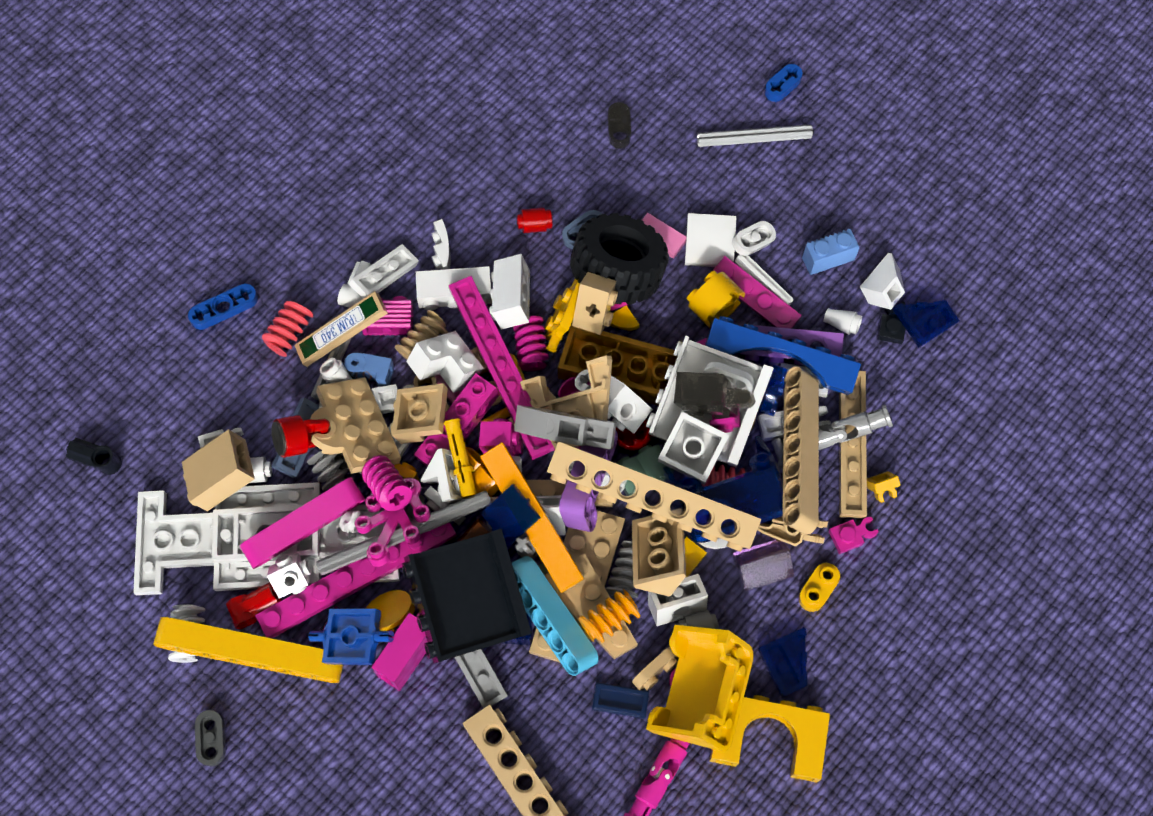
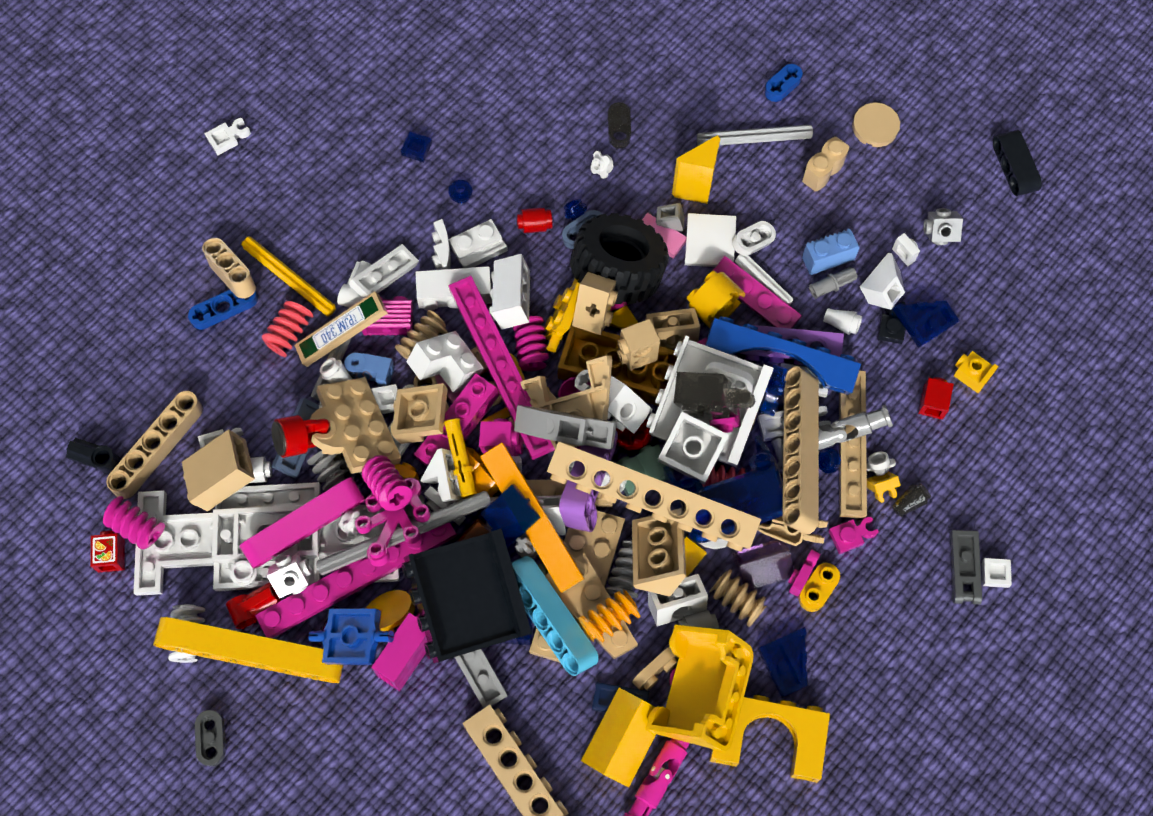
none -> red brick [90,531,125,573]
none -> dark pink piece [103,496,165,550]
none -> tan beam [106,391,203,499]
none -> tan beam [202,238,256,299]
none -> white plate [204,118,251,156]
none -> white plate [230,560,257,587]
none -> yellow axle [241,236,336,317]
none -> clear blue plate [401,131,432,163]
none -> clear blue plate [448,180,473,203]
none -> white plate [448,219,508,268]
none -> clear blue plate [564,199,587,220]
none -> yellow slope [581,688,656,787]
none -> white plate [591,151,613,178]
none -> tan brick [617,319,660,371]
none -> tan brick [645,308,700,349]
none -> light grey slope [656,203,685,231]
none -> yellow slope [672,135,720,204]
none -> tan piece [709,569,767,627]
none -> dark pink plate [788,549,821,597]
none -> tan brick [802,137,849,191]
none -> light grey axle [809,267,858,299]
none -> clear blue plate [819,448,841,474]
none -> tan tile [852,102,900,147]
none -> white plate [867,451,896,476]
none -> clear smoke cone [891,482,931,518]
none -> white plate [892,233,920,266]
none -> red brick [918,377,954,420]
none -> light grey brick [923,208,963,245]
none -> dark grey plate [950,530,982,605]
none -> yellow brick [954,351,999,393]
none -> white plate [982,558,1012,588]
none -> black beam [993,130,1042,196]

